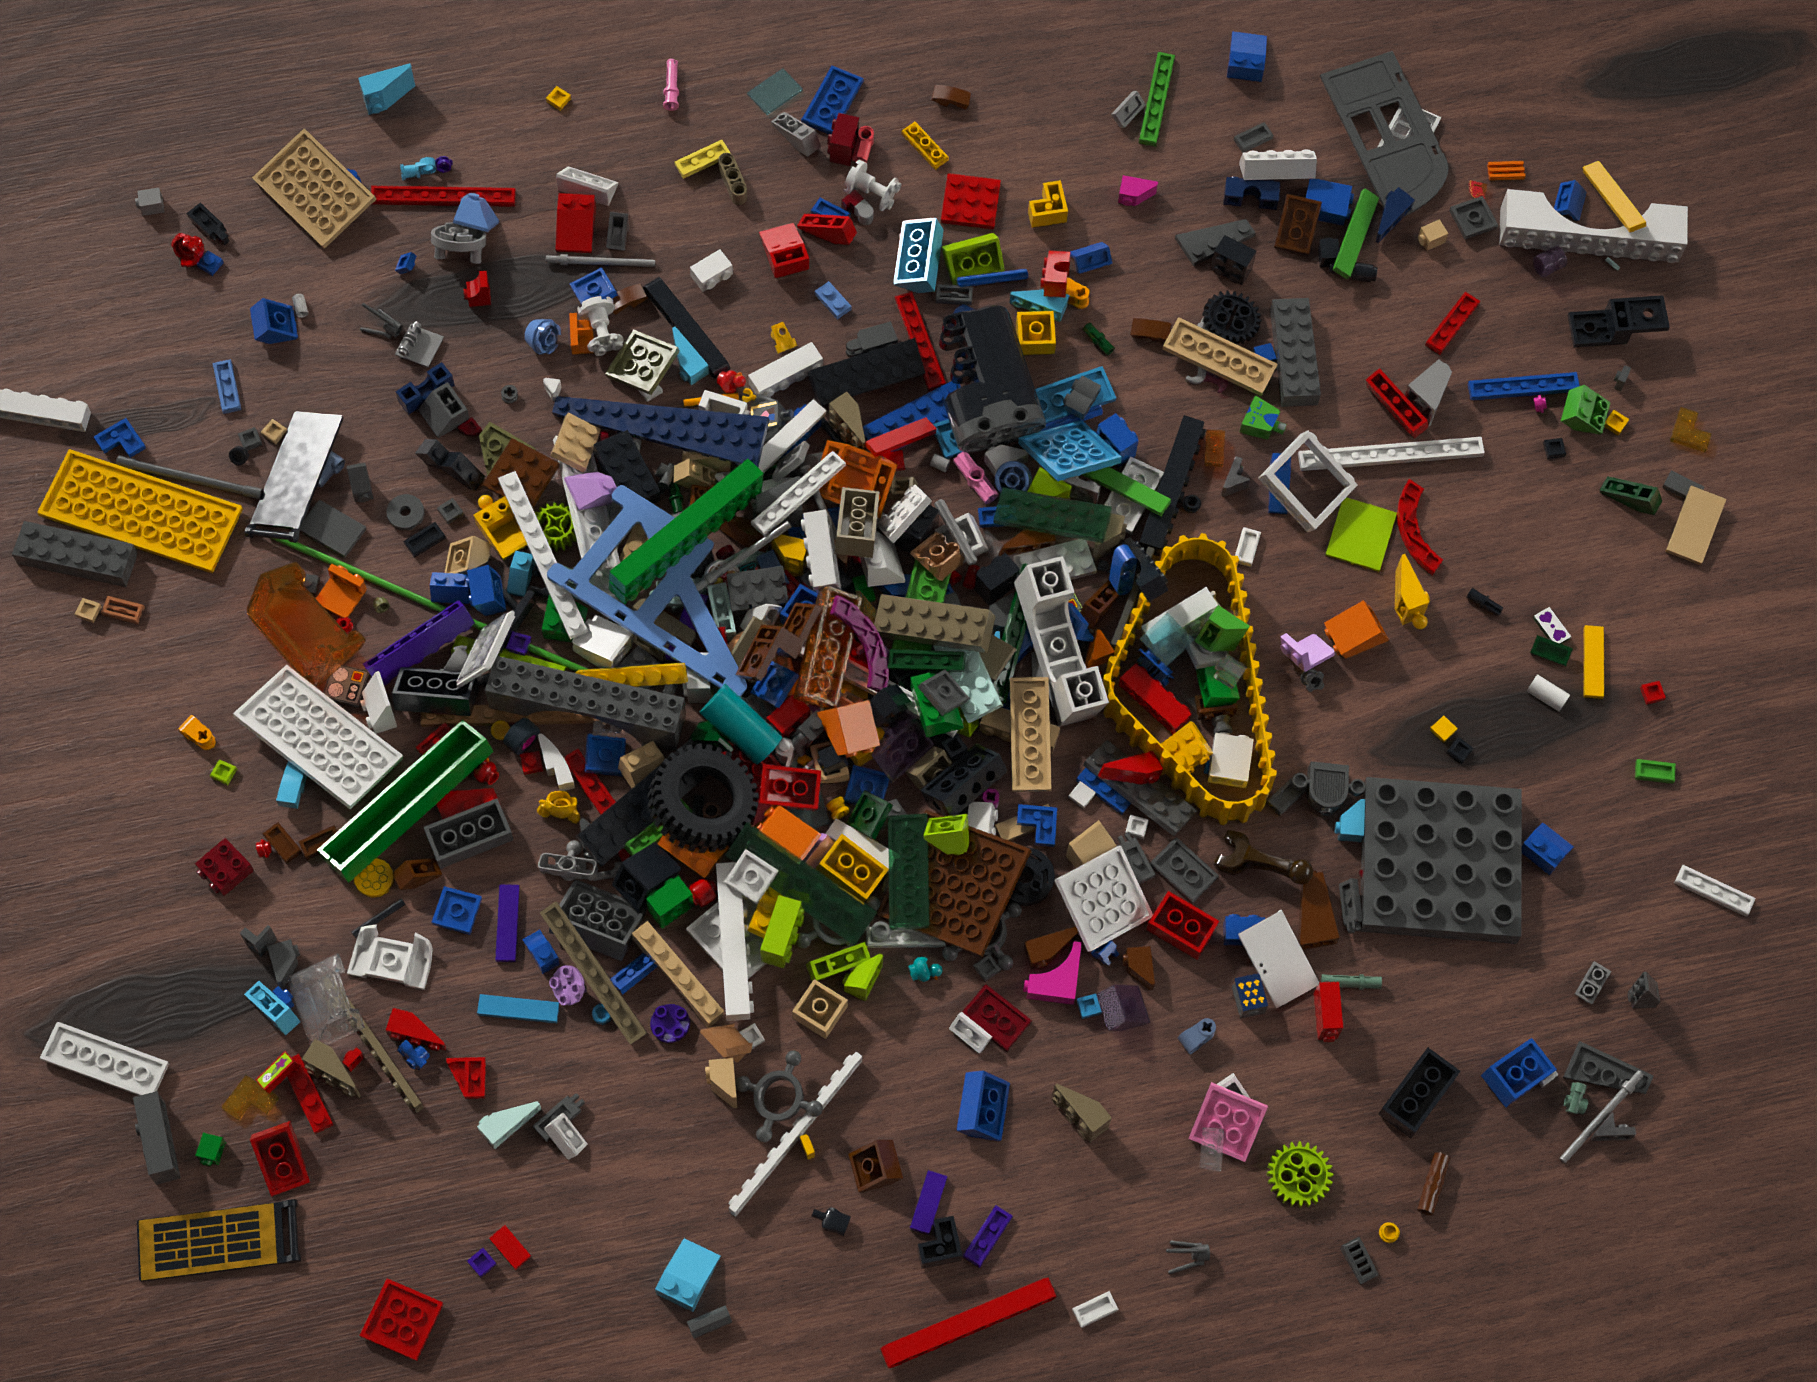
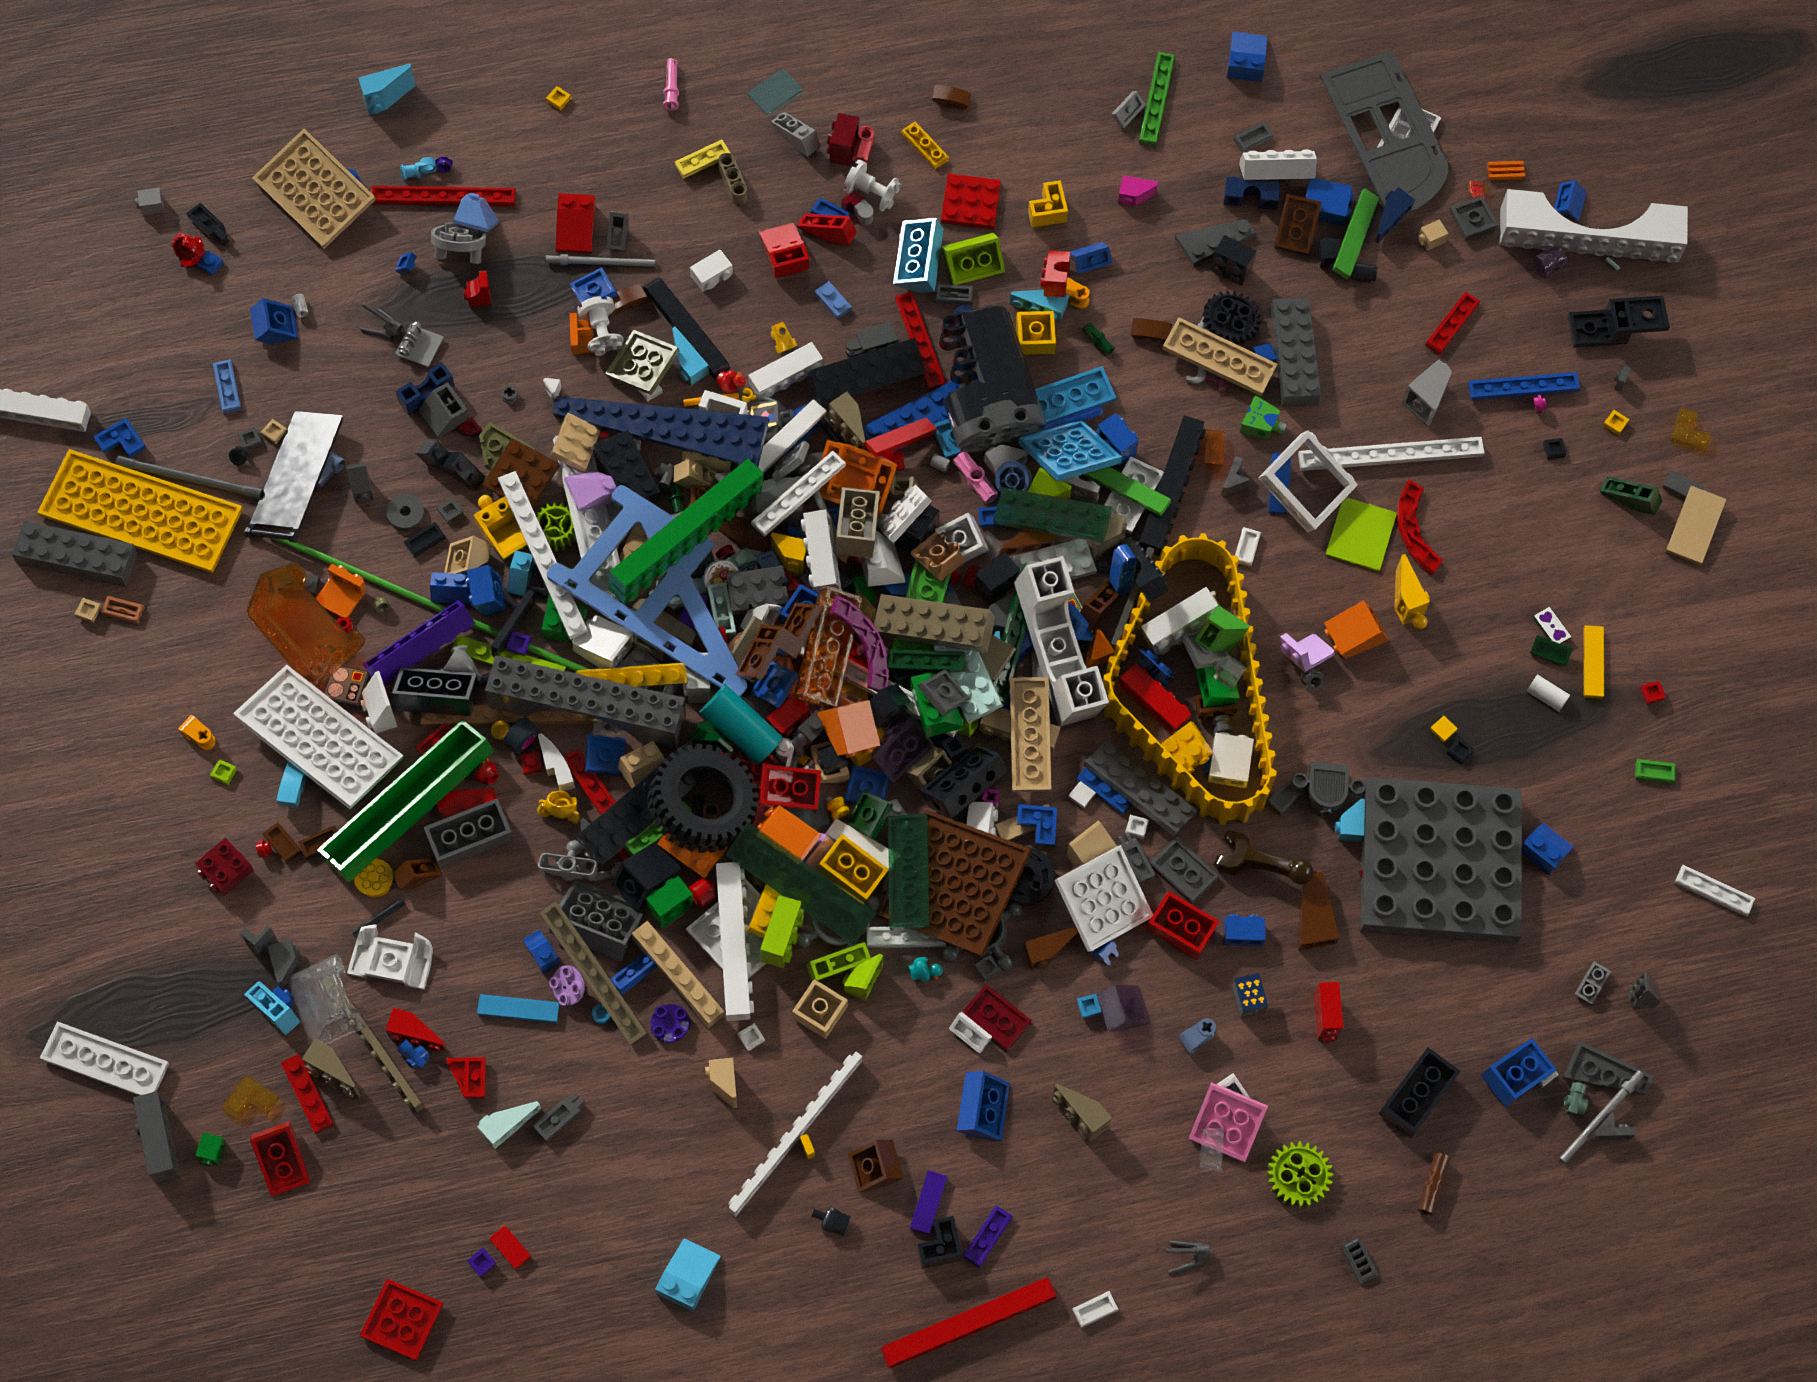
flag [137,1199,301,1282] -> none
slope [255,1051,298,1094] -> none
dark grey tile [299,500,367,558] -> none
red plate [342,1047,365,1072] -> none
blue plate [431,886,482,935] -> none
piece [456,610,515,688] -> none
dark purple tile [495,885,520,962] -> none
medium blue cone [525,319,561,354] -> none
white slope [544,1113,588,1159] -> none
white slope [556,167,618,206] -> none
dark grey axle [687,1306,732,1339] -> none
light grey bar [695,521,791,591] -> none
medium nougat slope [700,1023,753,1062] -> none
white tile [724,849,779,904] -> none
dark grey piece [735,1050,823,1143] -> none
blue tile [801,66,864,134] -> none
light grey tile [871,921,891,942] -> none
lime slope [923,814,969,855] -> none
light grey axle [934,499,977,565] -> none
blue axle [957,269,1028,287] -> none
dark pink arch [1023,941,1082,1005] -> none
dark grey brick [1063,376,1101,420] -> none
red slope [1098,751,1163,785] -> none
reddish brown slope [1122,946,1155,990] -> none
clear light blue tile [1140,613,1194,667] -> none
black plate [1182,495,1201,513] -> none
white container [1238,910,1319,1008] -> none
sand green pin [1321,974,1382,990] -> none
dark grey hinge [1339,878,1362,934] -> none
red brick [1366,368,1429,439] -> none
yellow plate [1379,1222,1400,1243] -> none
black axle [1466,587,1503,616] -> none
bright green slope [1561,385,1610,434] -> none
yellow tile [1582,161,1646,233] -> none

